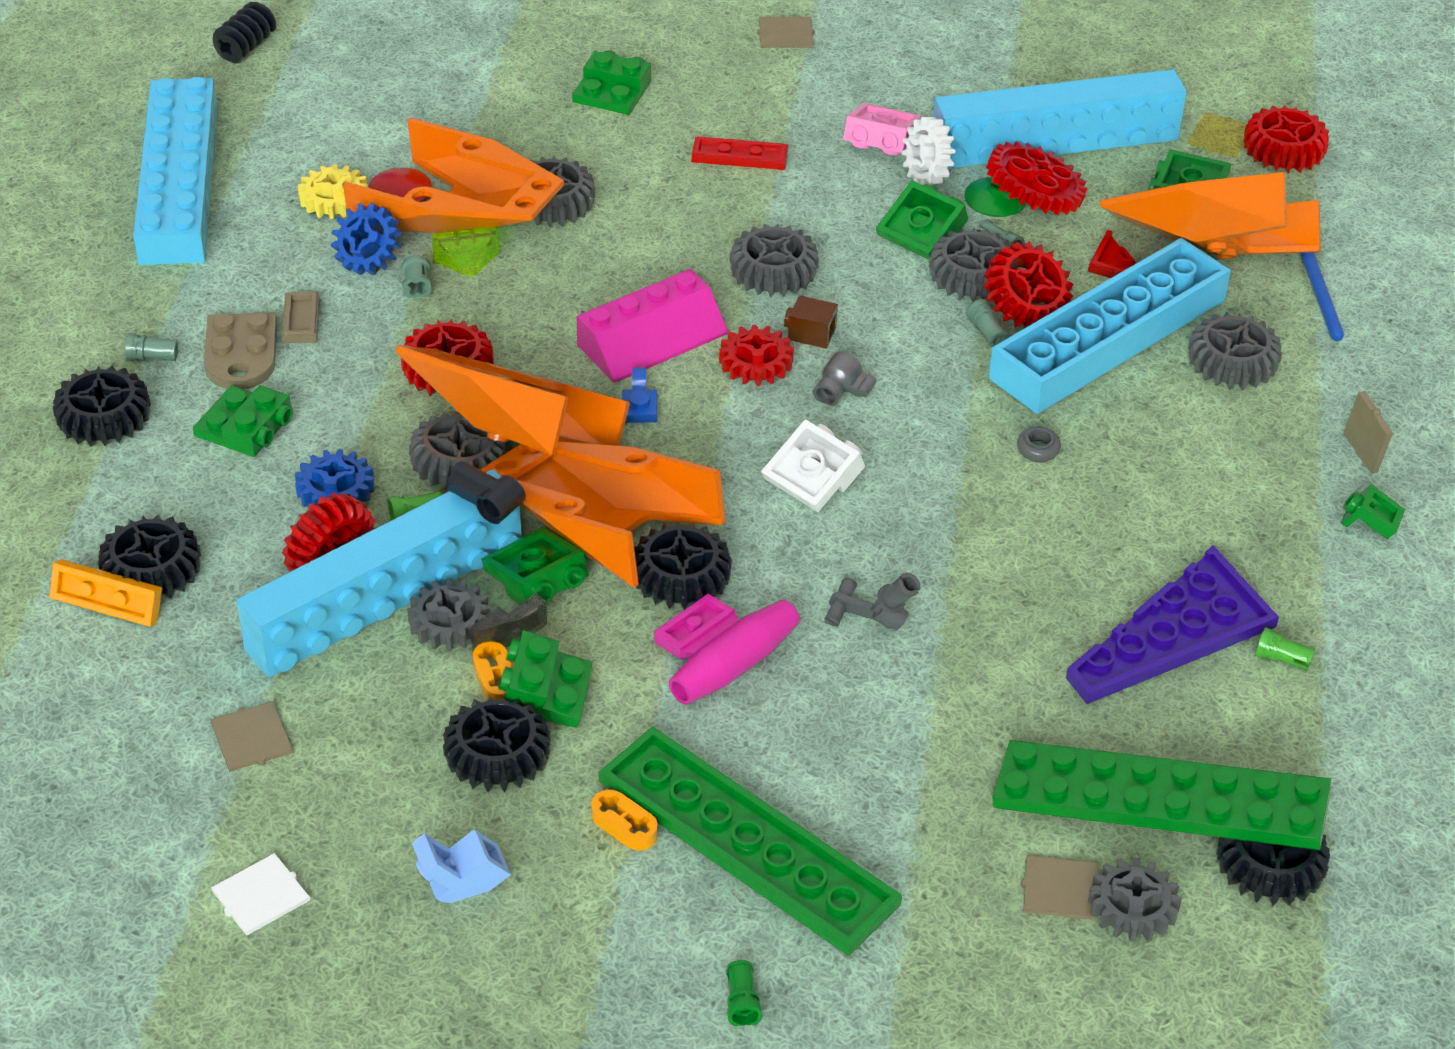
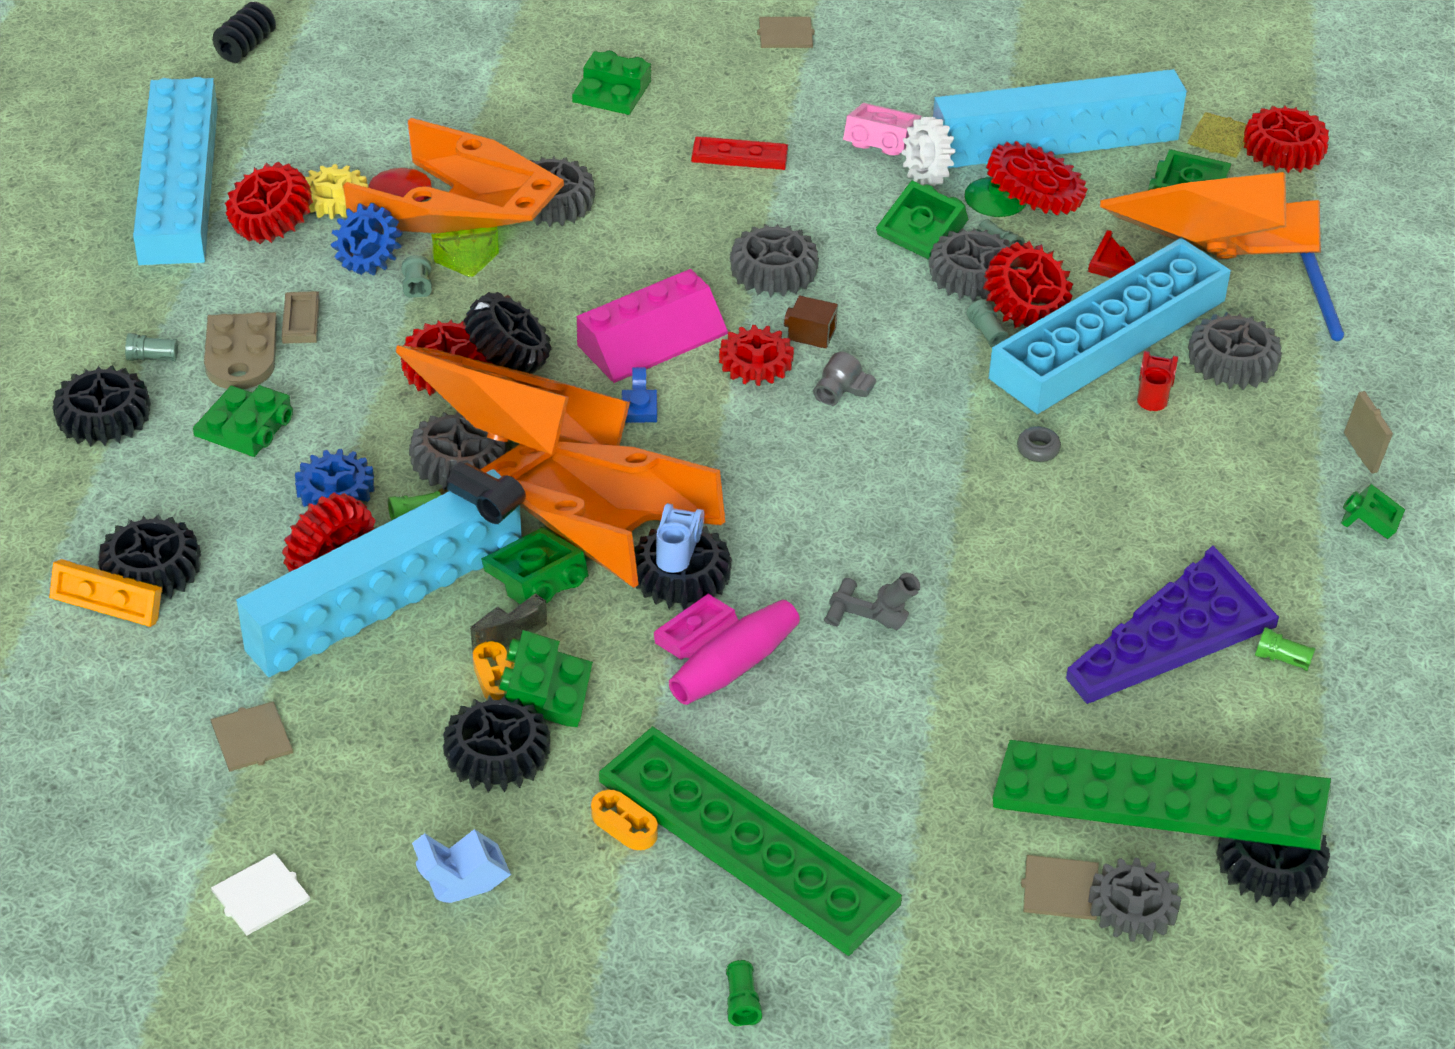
dark grey gear [407,579,491,651] -> none
white plate [761,419,865,512] -> none
none -> red gear [225,161,313,244]
none -> black gear [464,292,552,374]
none -> light blue piece [656,503,704,573]
none -> red piece [1137,350,1179,411]

